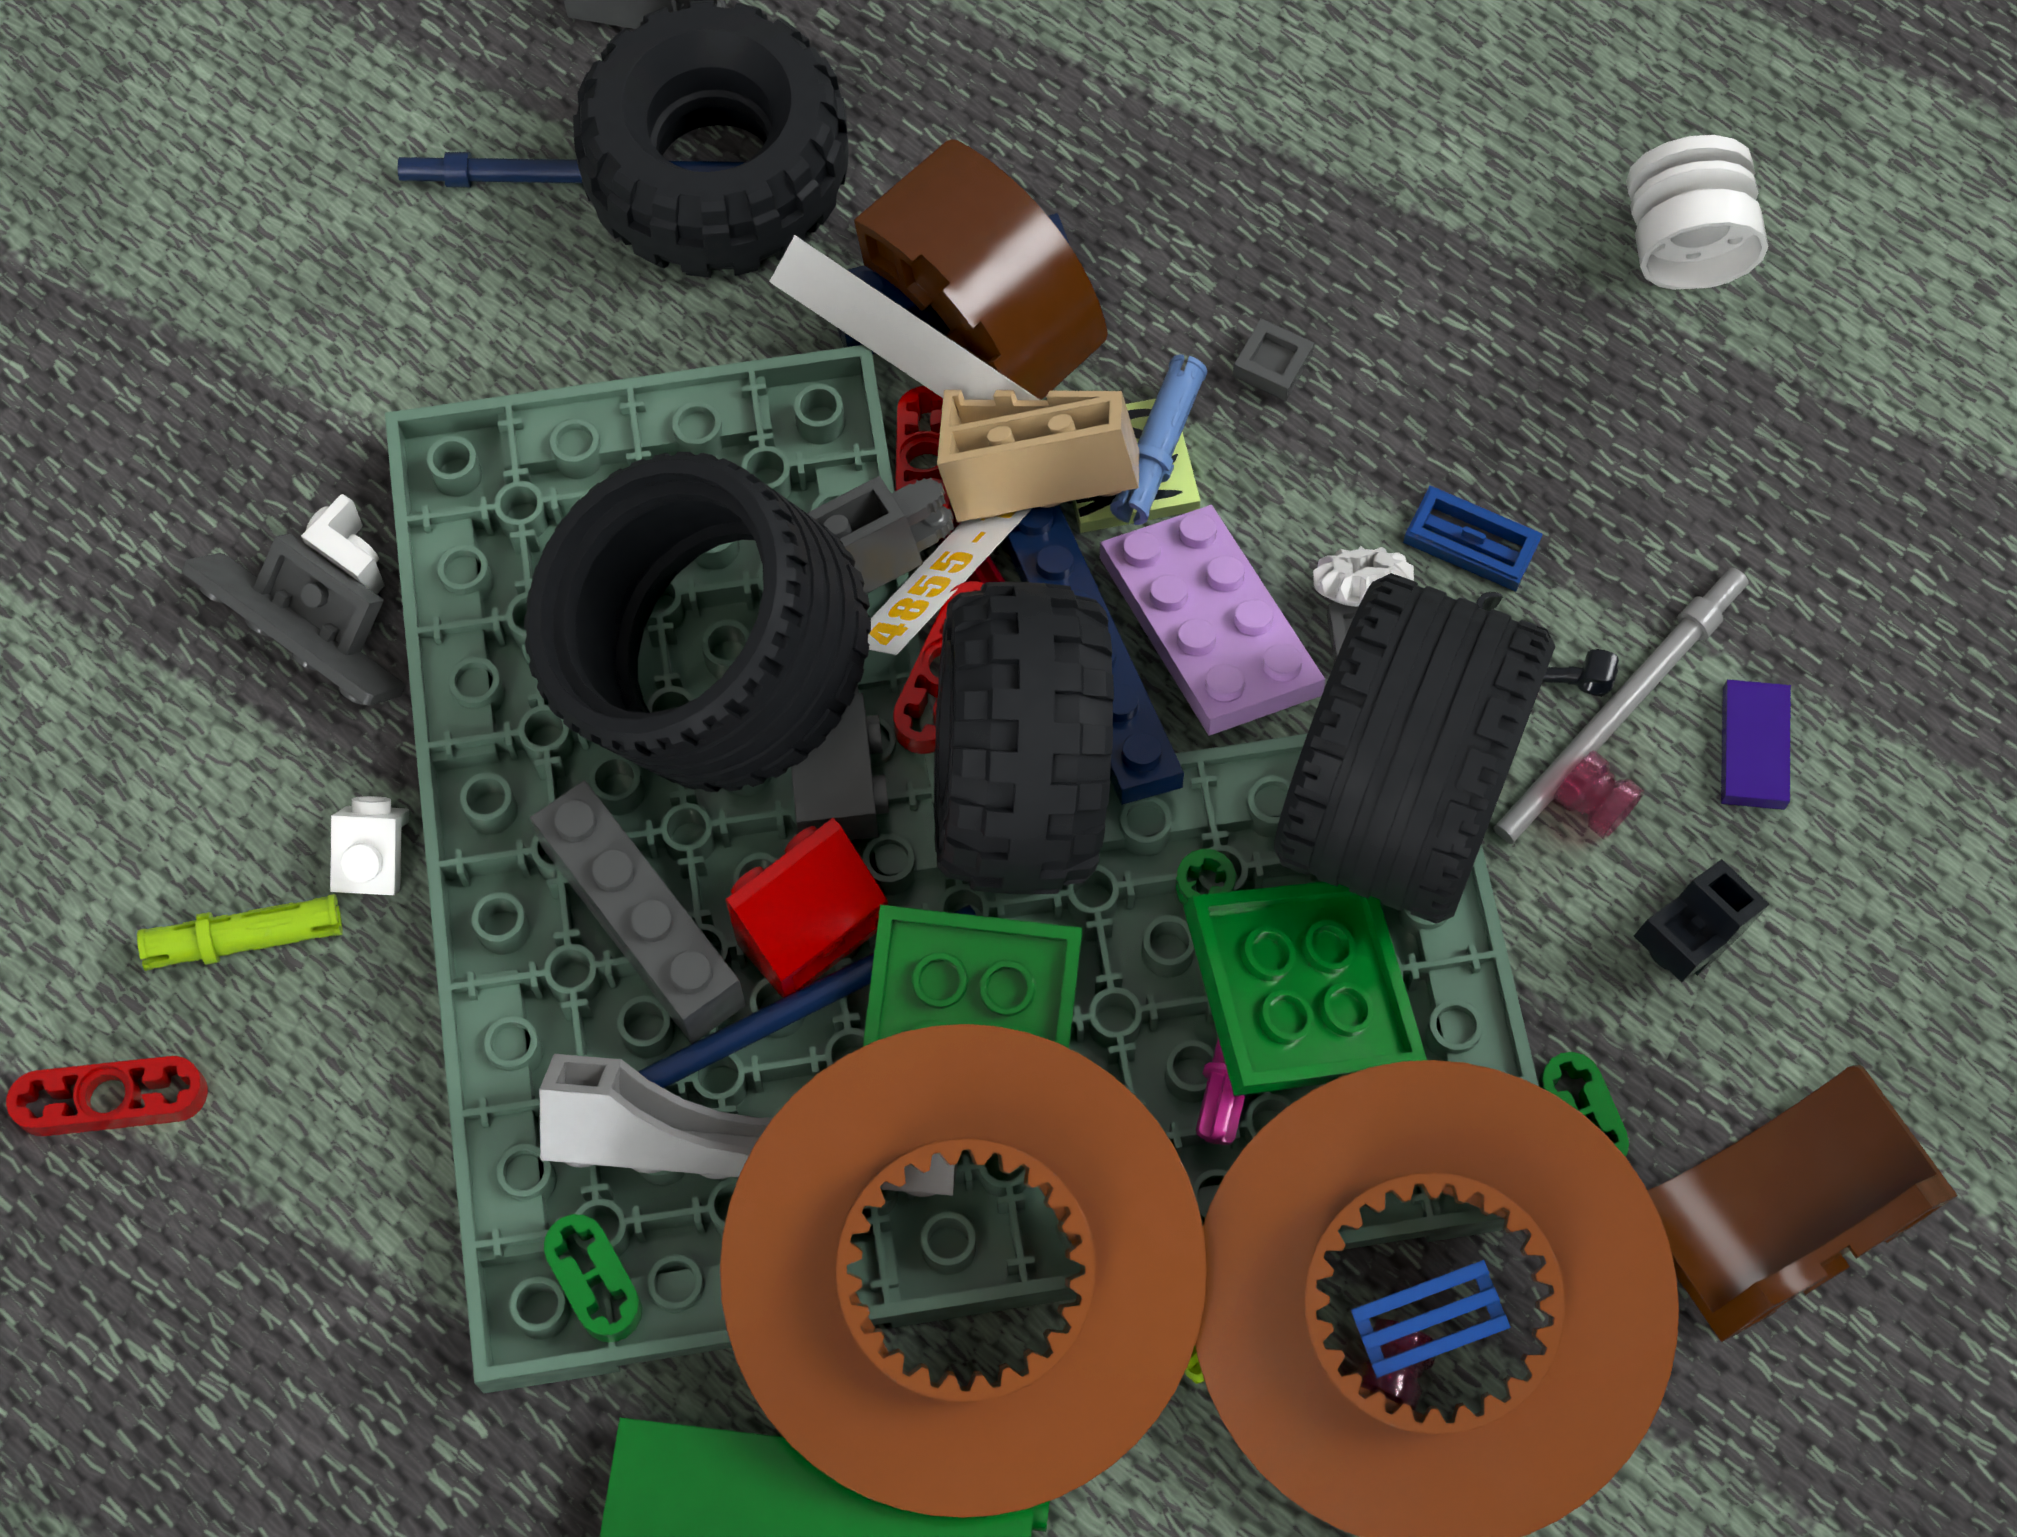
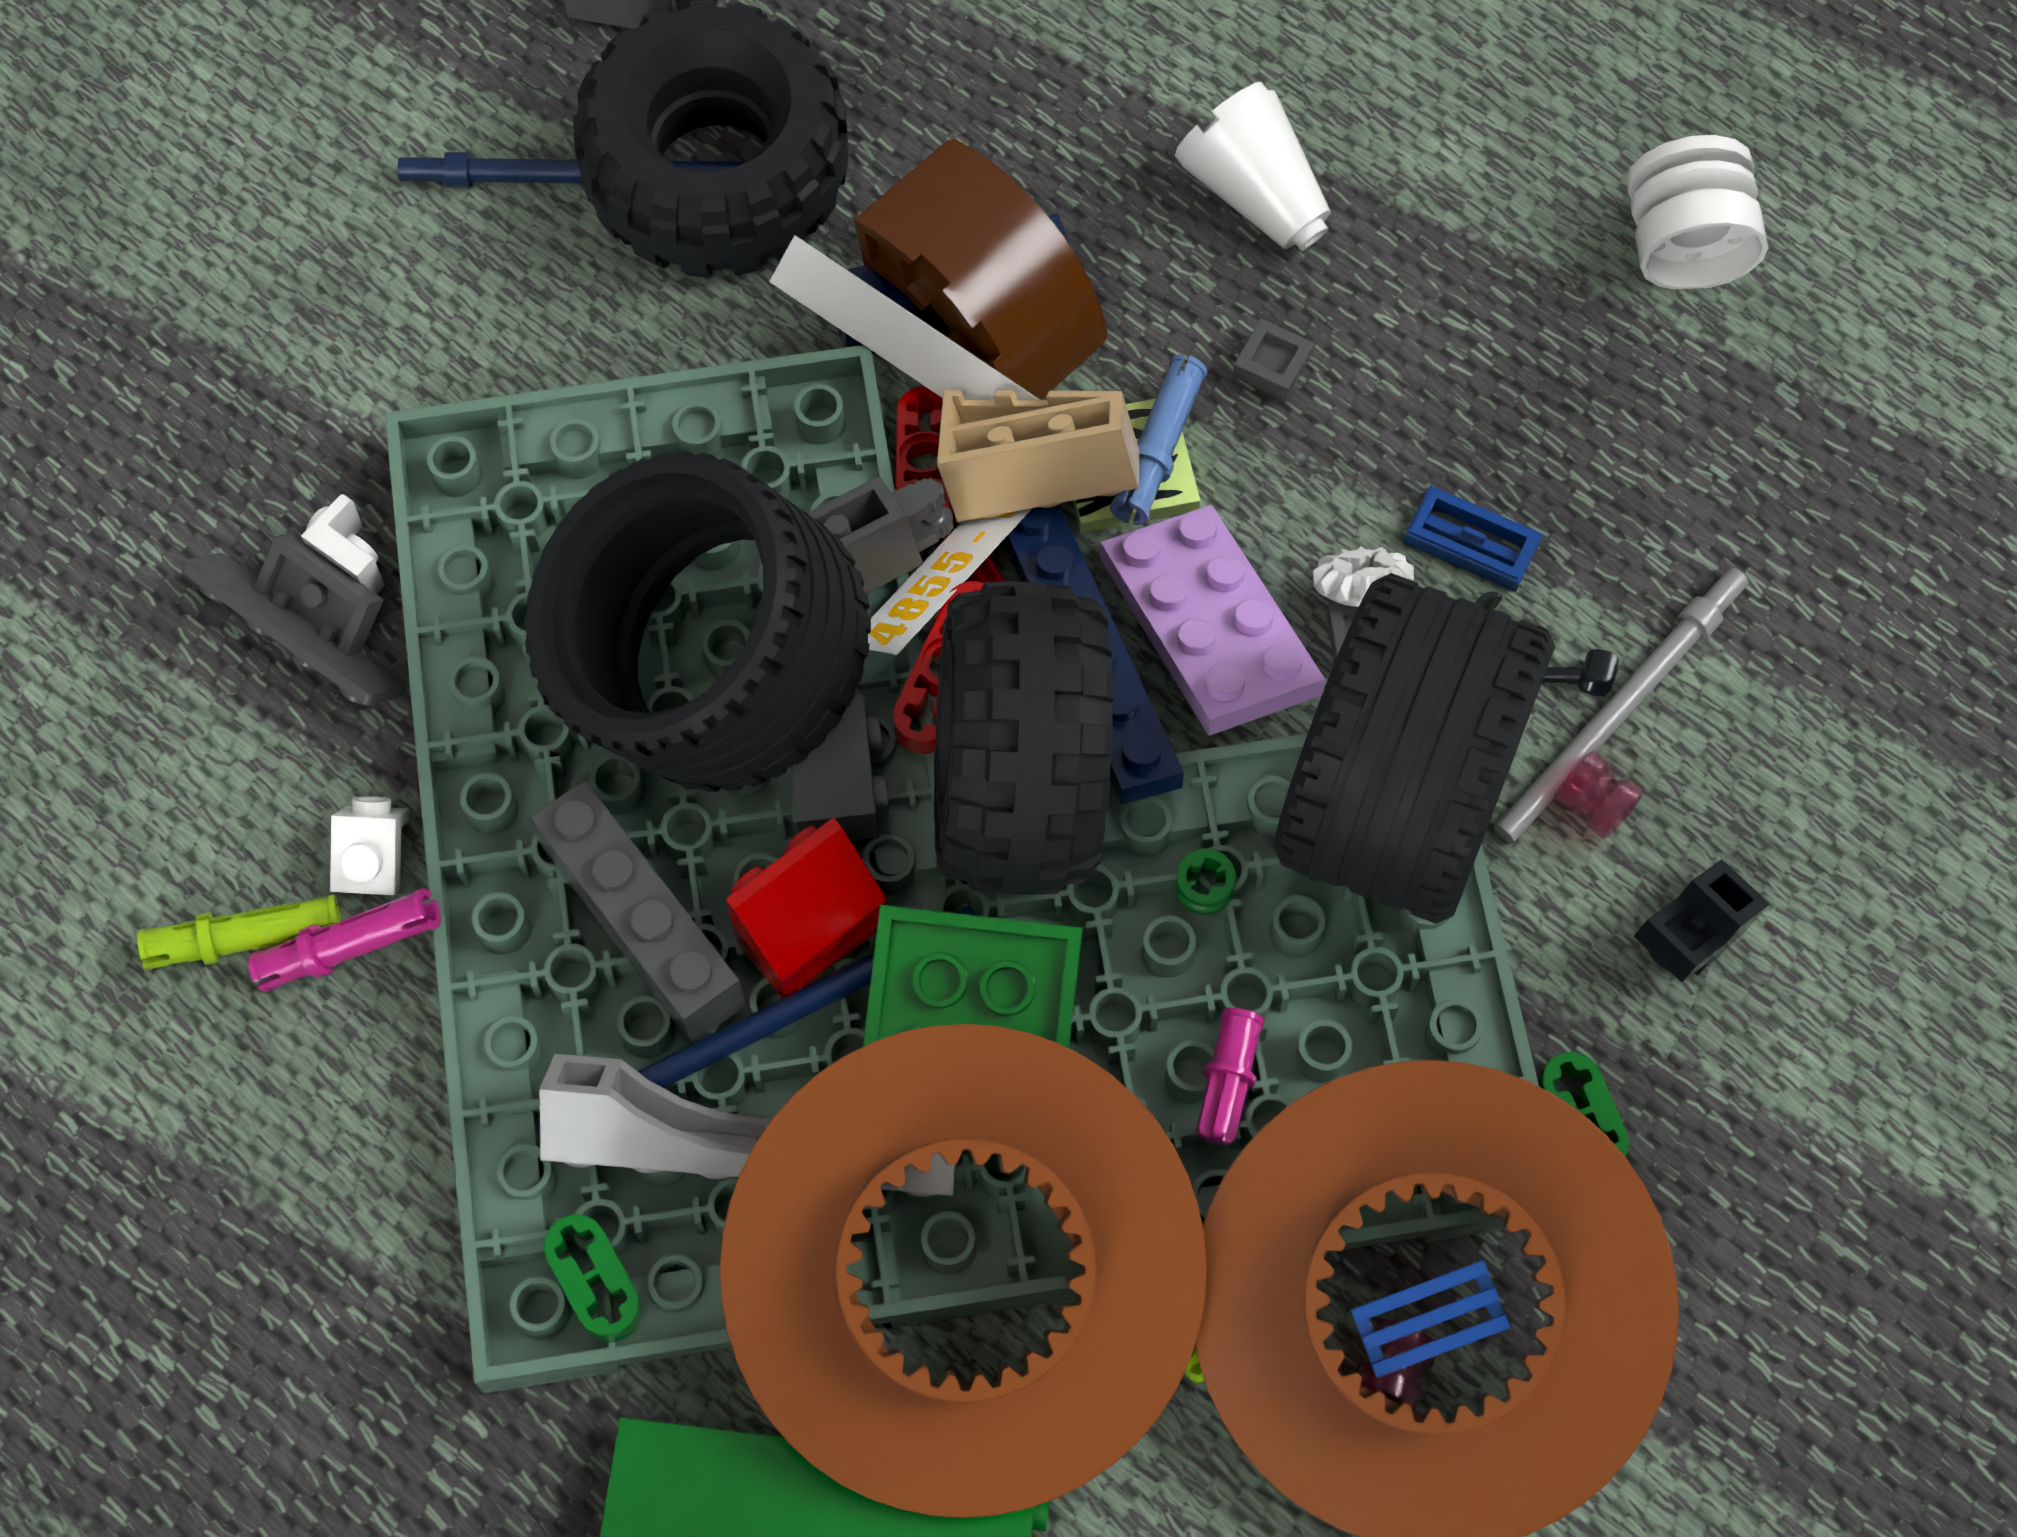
red beam [6,1056,208,1136] -> none
green plate [1183,882,1427,1096] -> none
reddish brown panel [1647,1065,1958,1342] -> none
dark purple tile [1721,679,1791,810] -> none
none -> dark pink pin [248,888,441,992]
none -> white cone [1175,82,1331,251]

